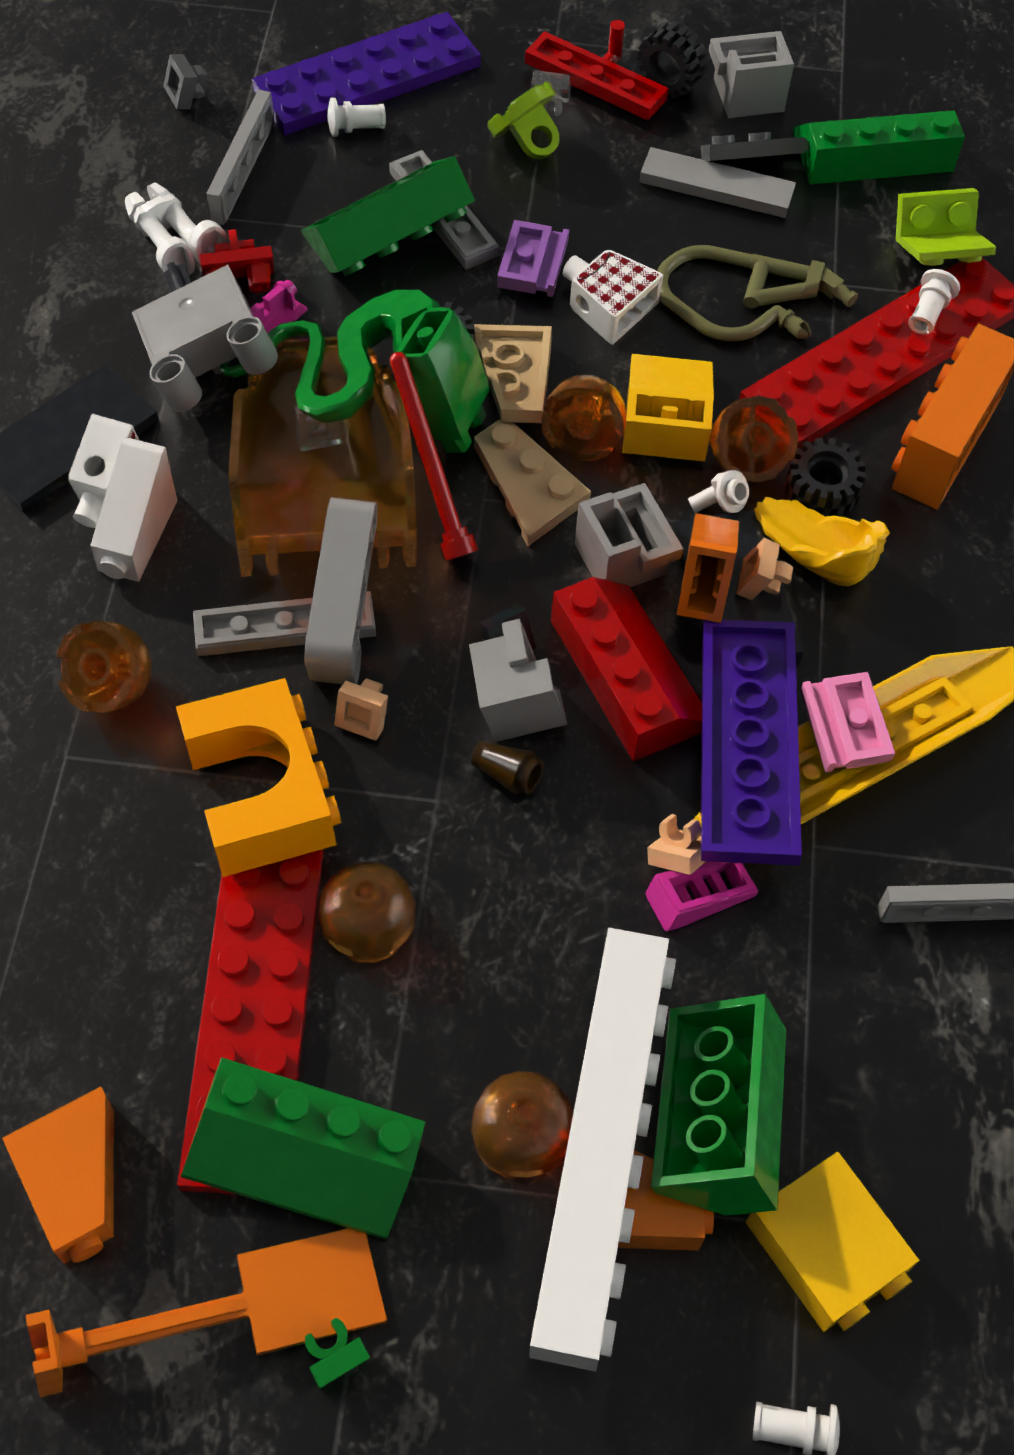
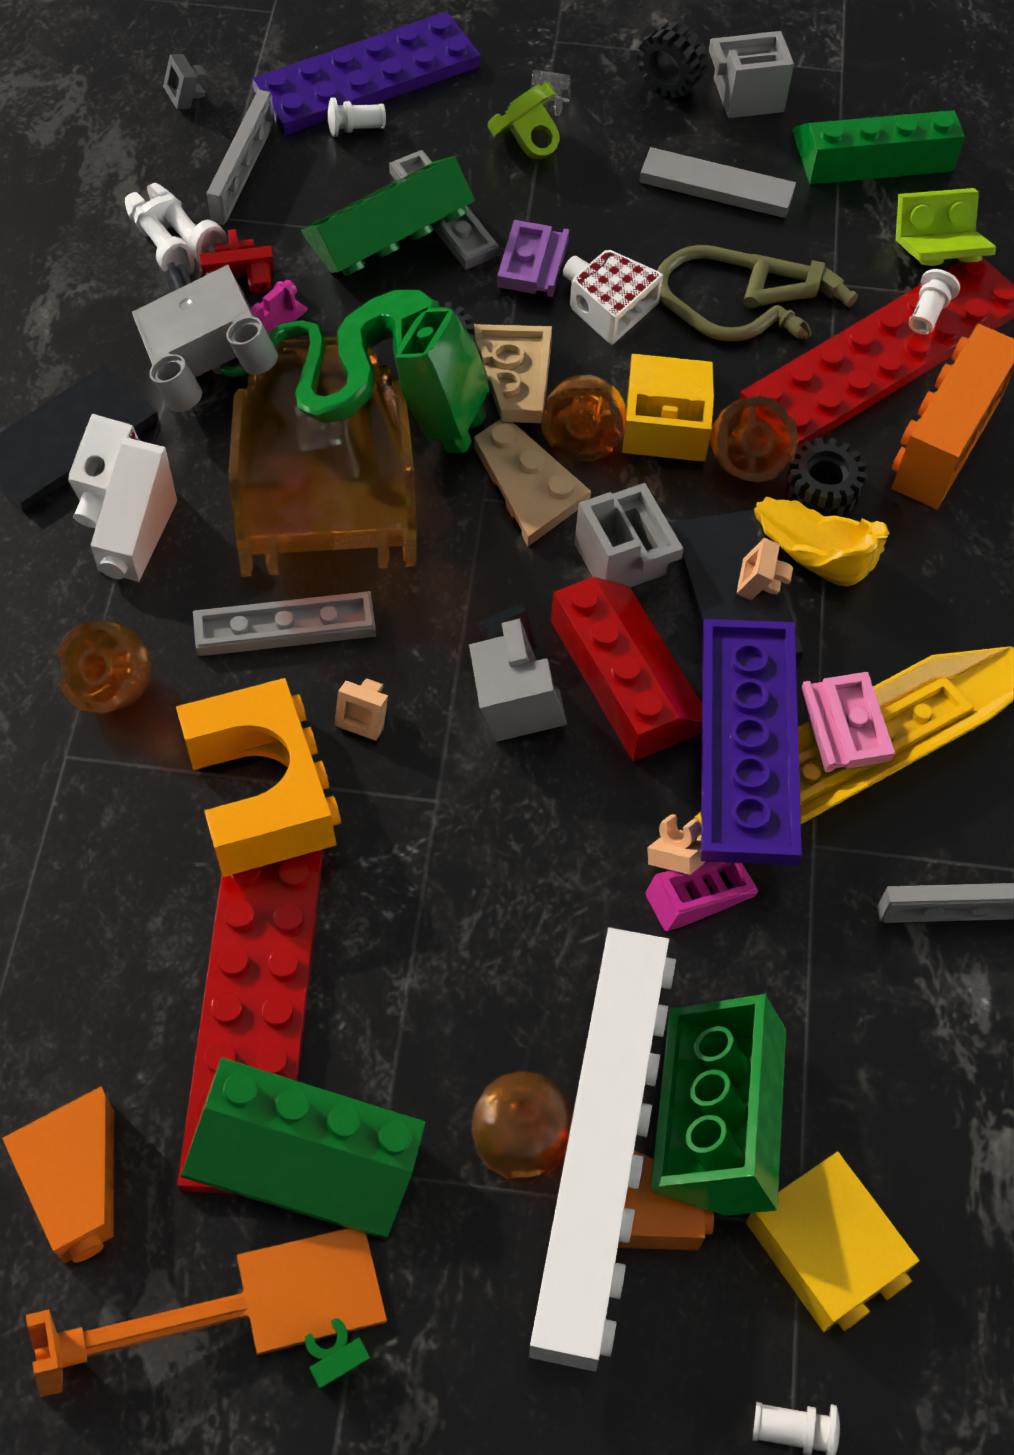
light grey beam [304,497,378,685] -> none
clear orange cylinder [318,862,416,963] -> none
red piece [390,352,478,561] -> none
dark brown cone [471,740,544,795] -> none
red plate [525,20,669,121] -> none
orange slope [677,513,739,623] -> none
white plate [688,470,749,513] -> none
dark grey hinge [701,132,809,161] -> none

